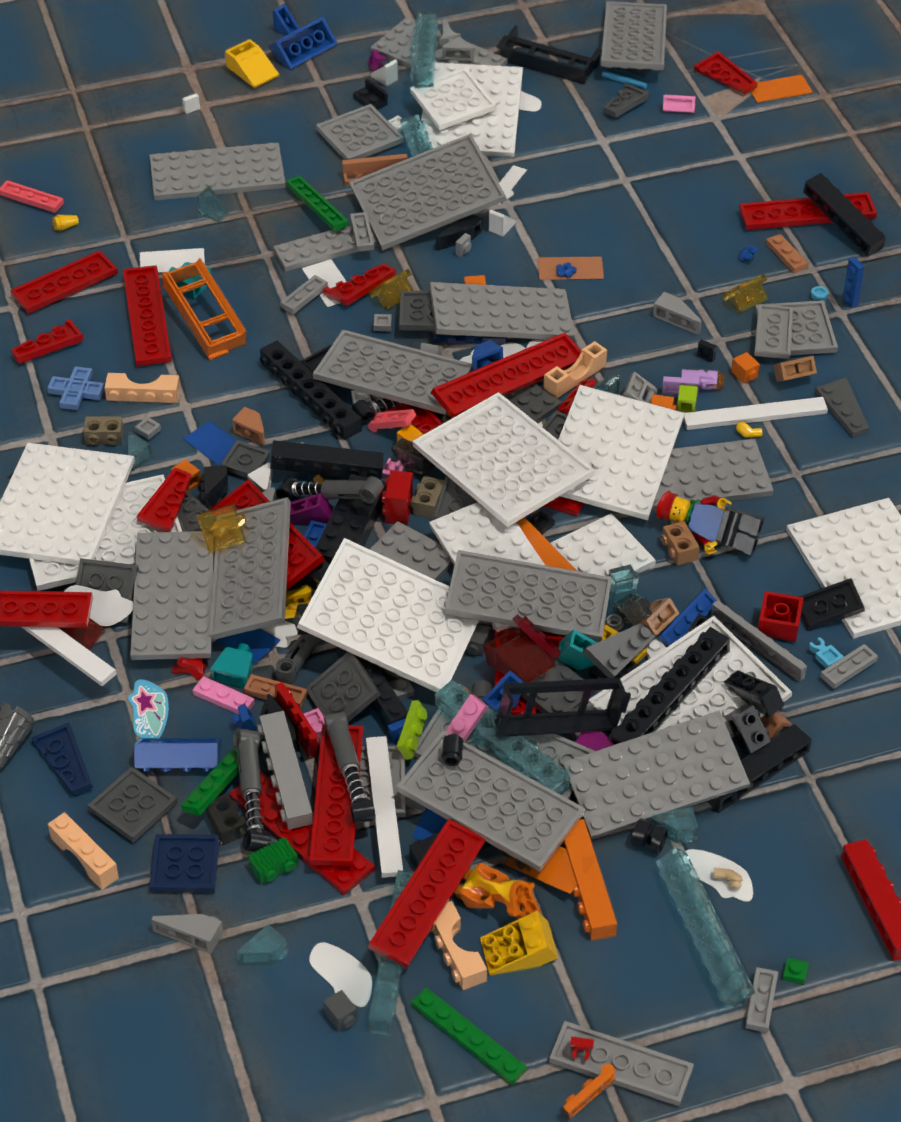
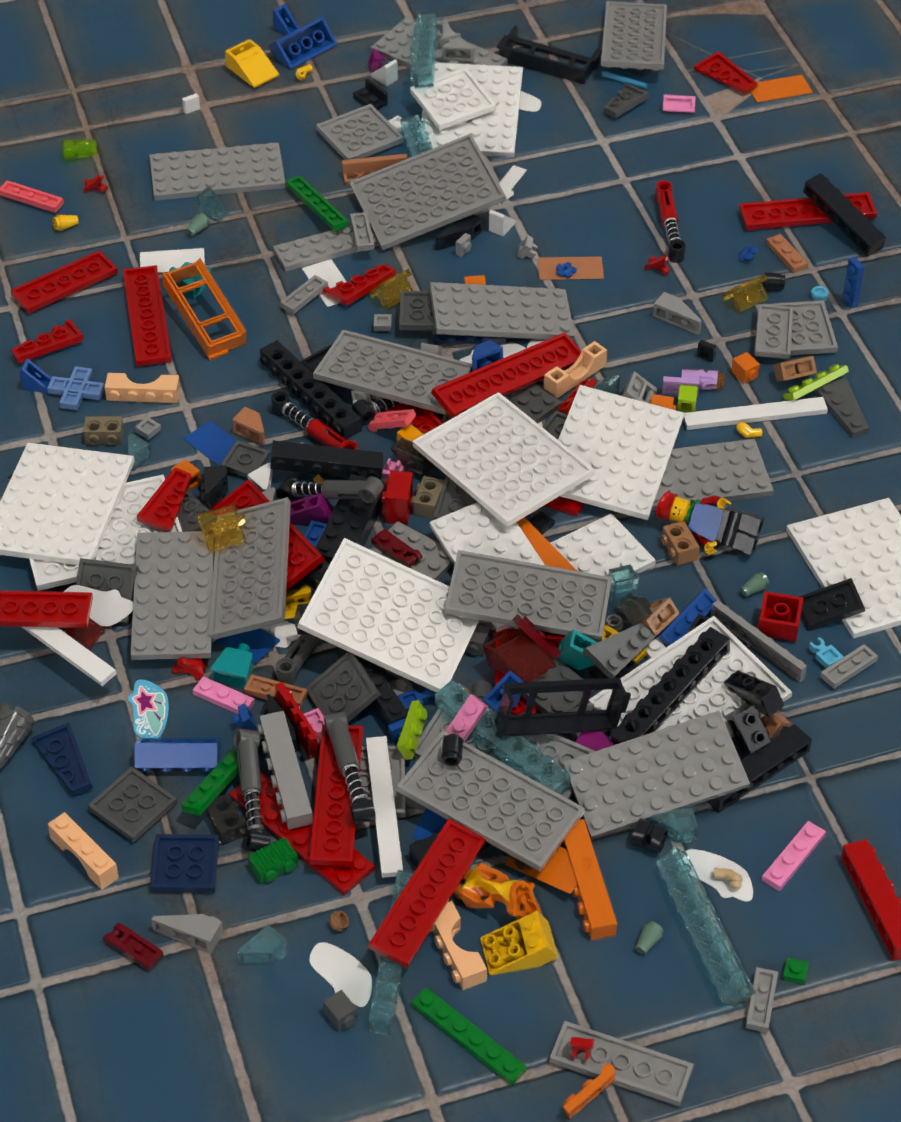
none -> blue slope [20,358,52,393]
none -> clear neon green plant [62,139,97,161]
none -> red piece [83,174,108,193]
none -> dark red plate [103,922,164,971]
none -> sand green cone [186,213,210,237]
none -> piece [271,391,358,450]
none -> yellow arm [296,64,313,80]
none -> medium nougat plate [329,911,349,932]
none -> dark red plate [371,529,423,568]
none -> blue plate [397,689,435,711]
none -> light grey tile [517,235,537,259]
none -> sand green cone [635,921,663,955]
none -> red piece [644,254,670,275]
none -> piece [655,180,686,263]
none -> sand green cone [740,572,769,597]
none -> black brick [760,272,785,290]
none -> bright pink plate [762,821,826,891]
none -> lime plate [782,364,849,401]

